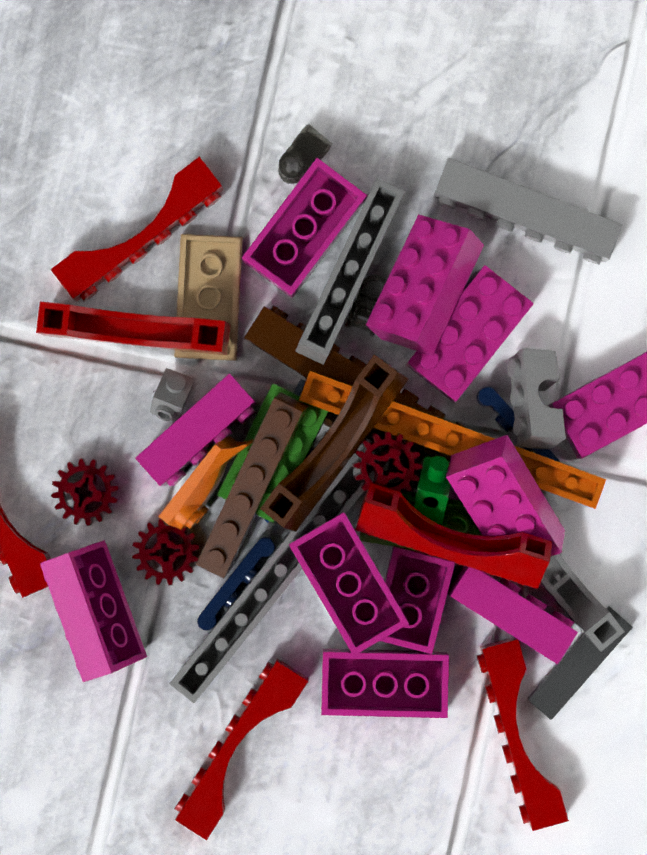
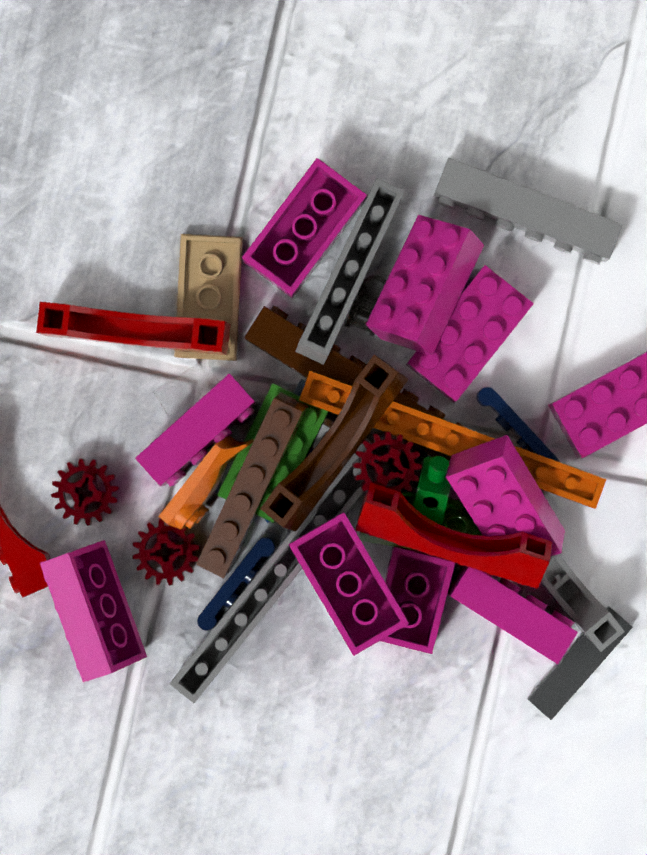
red arch [50,156,223,302] -> none
light grey bracket [150,368,195,422] -> none
red arch [174,658,309,840] -> none
clear smoke piece [278,124,333,184] -> none
dark pink brick [321,649,449,718] -> none
red arch [476,637,569,831] -> none
light grey arch [507,348,566,449] -> none

